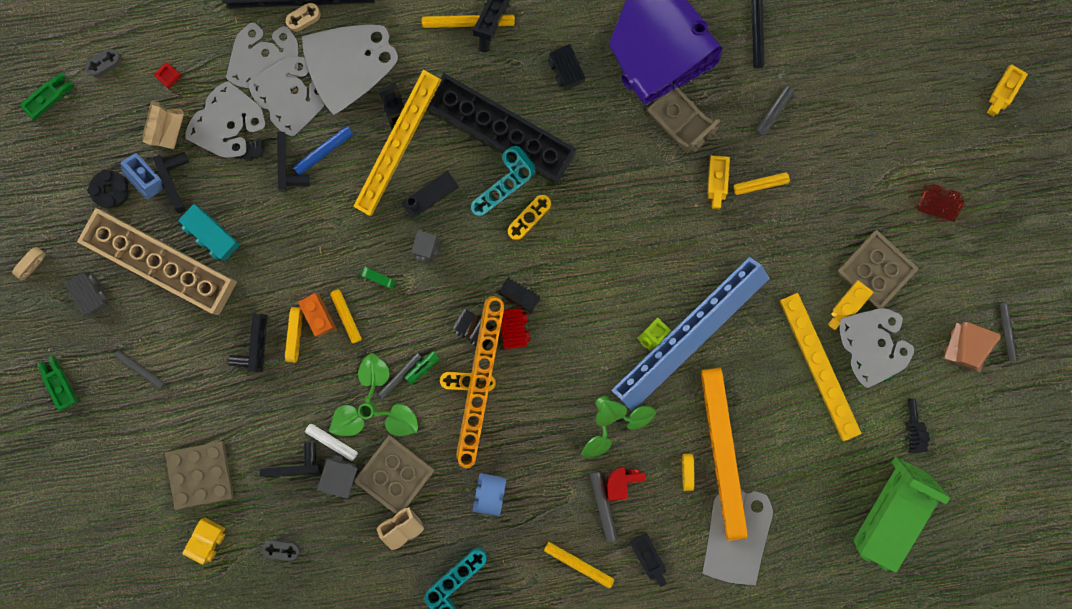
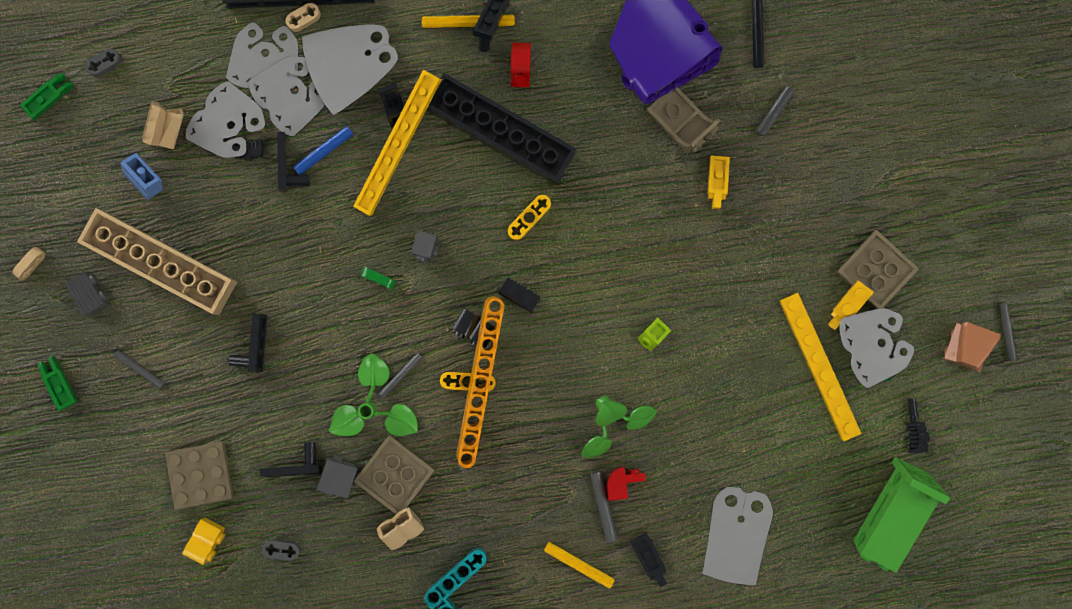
black plate [87,169,129,208] -> none
black piece [152,152,189,213] -> none
red tile [154,62,182,89] -> none
teal brick [178,204,241,261] -> none
yellow beam [285,307,303,363] -> none
orange brick [298,293,337,337] -> none
white axle [305,424,358,461] -> none
yellow axle [330,289,362,343] -> none
black piece [401,171,459,220] -> none
green pin [404,350,440,385] -> none
teal beam [471,146,535,216] -> none
medium blue brick [473,473,506,516] -> none
red brick [501,308,531,350] -> none
black brick [547,44,585,91] -> none
medium blue brick [611,257,770,412] -> none
yellow beam [682,454,694,491] -> none
light orange beam [701,367,748,541] -> none
yellow axle [733,173,790,195] -> none
clear red bracket [917,184,965,222] -> none
yellow hinge [987,64,1028,117] -> none
none -> red brick [511,42,531,88]

